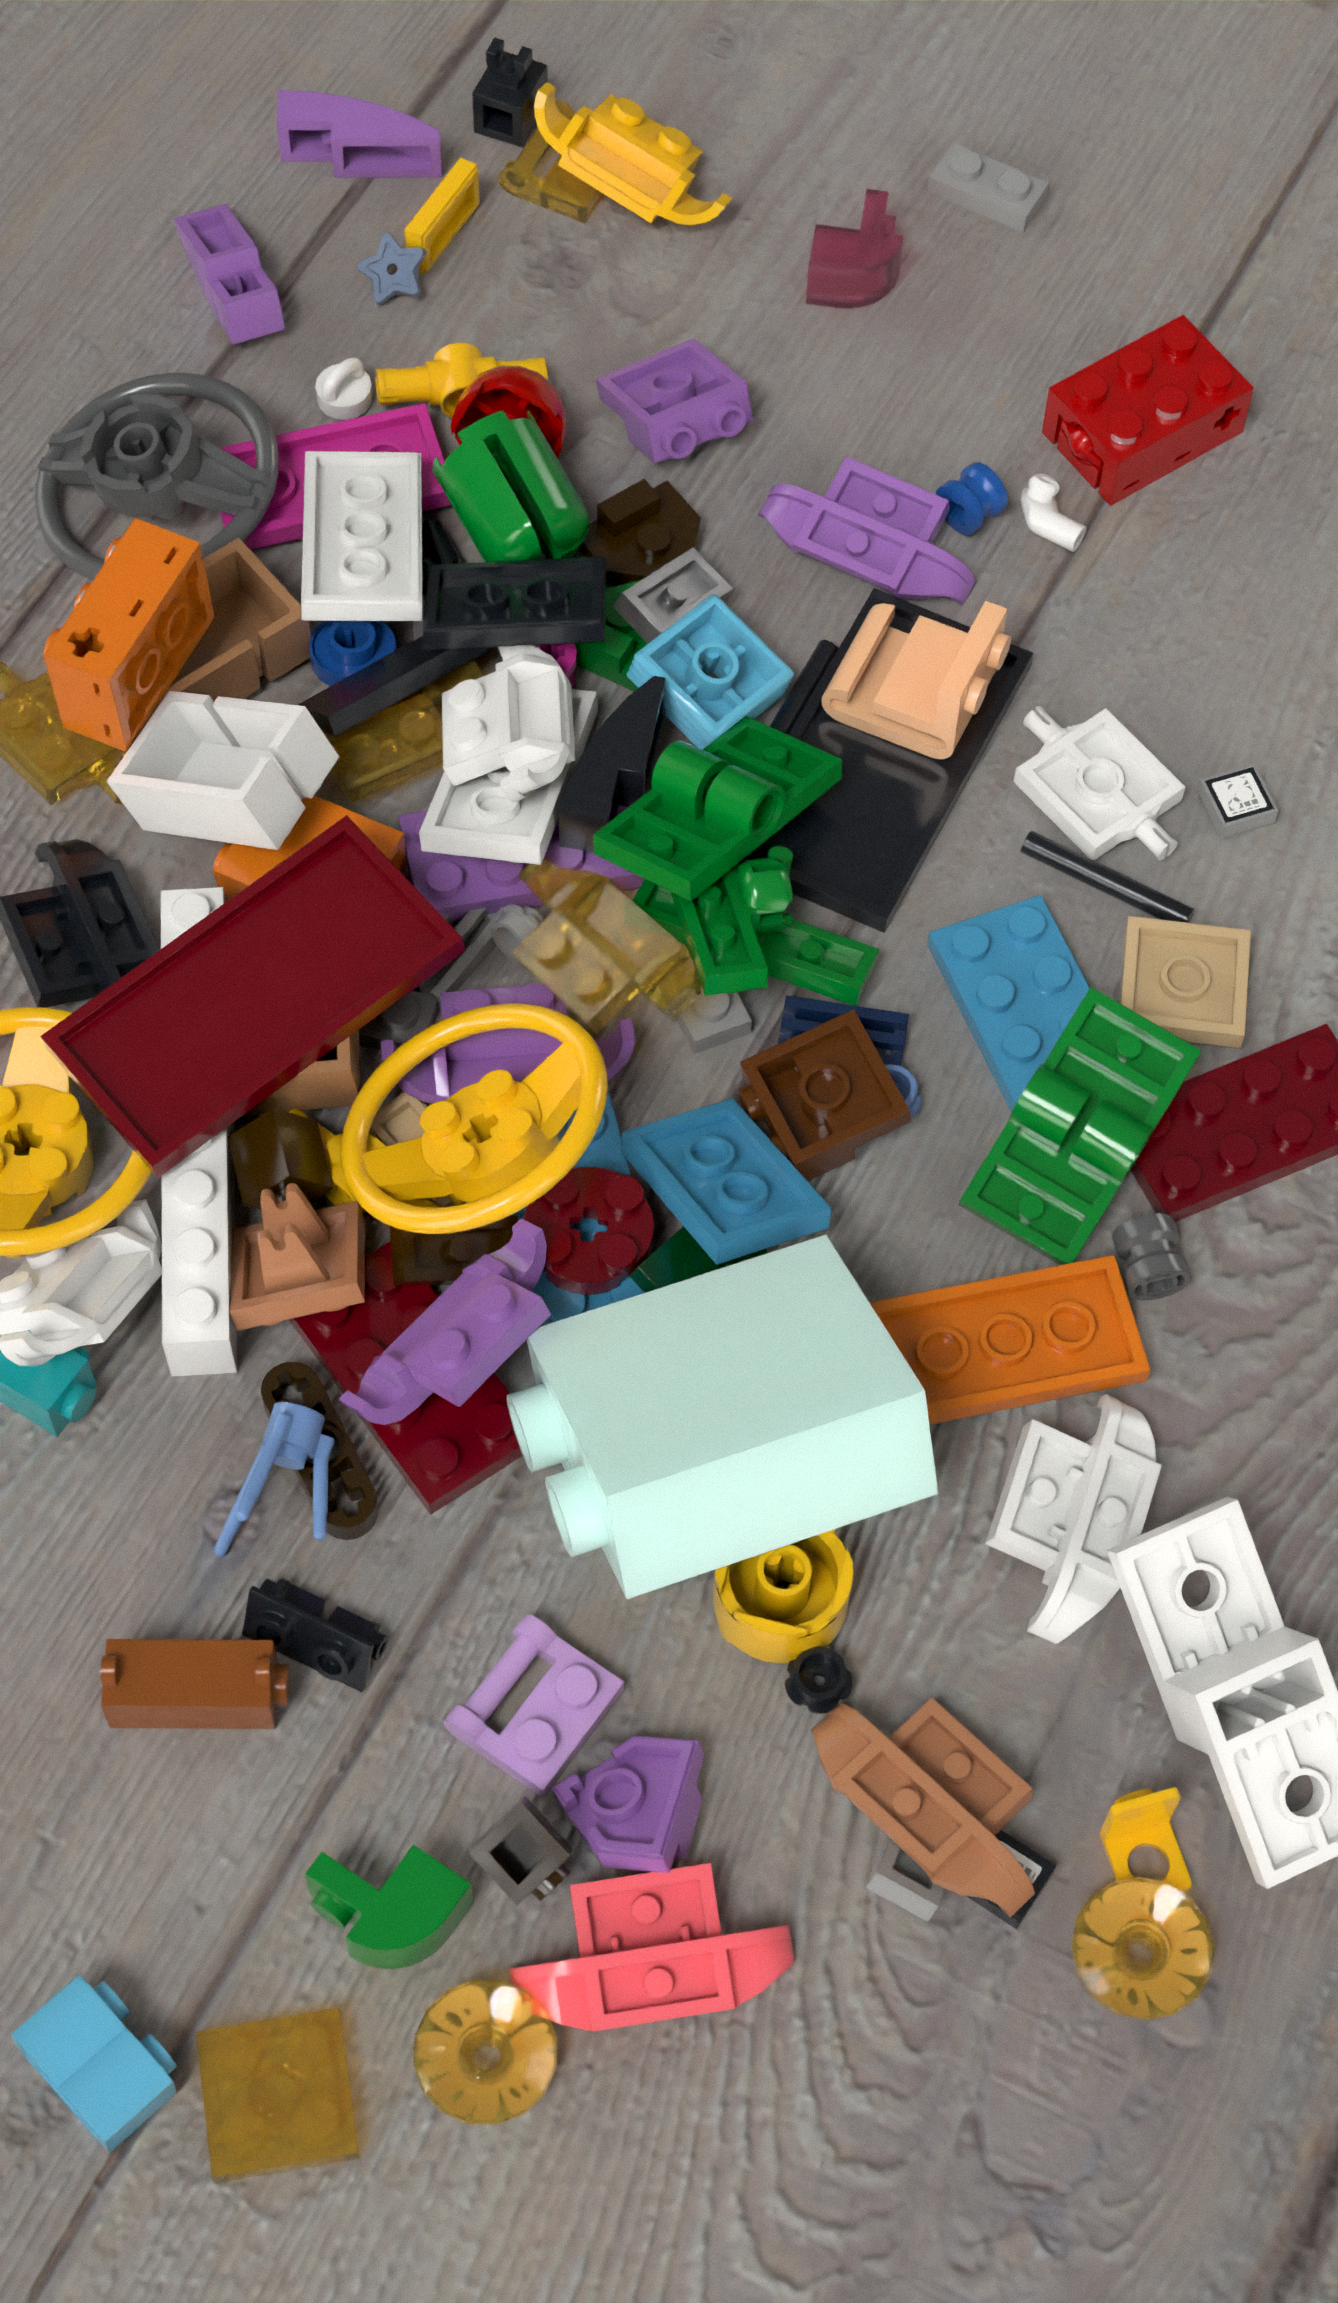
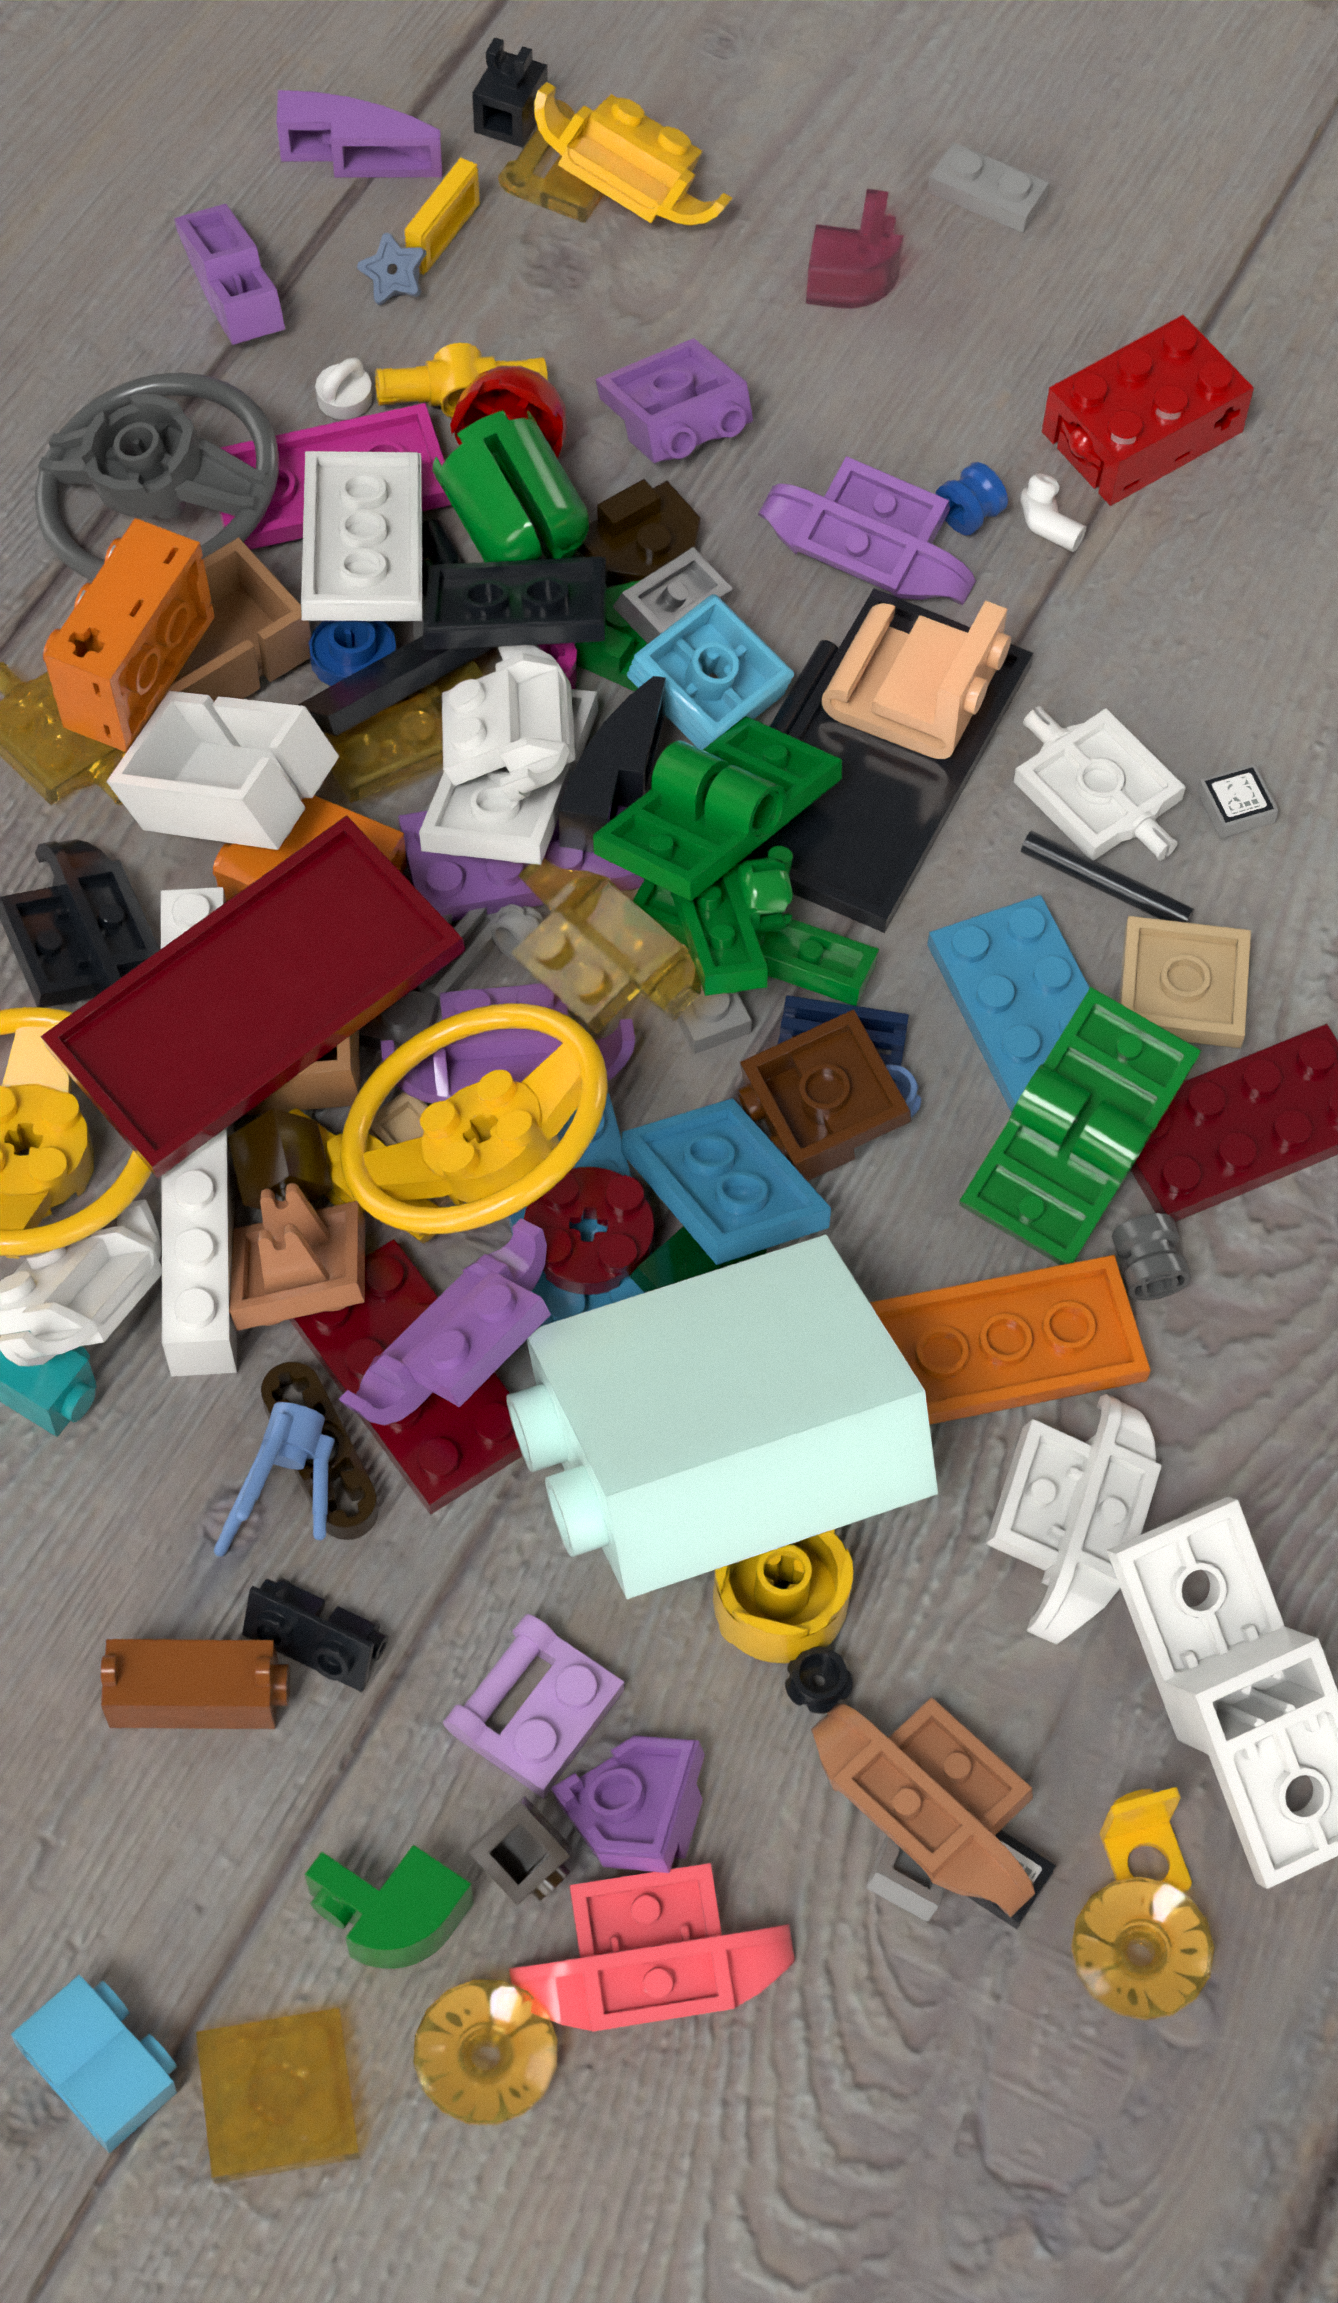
dark brown plate [390,1216,518,1286] -> none

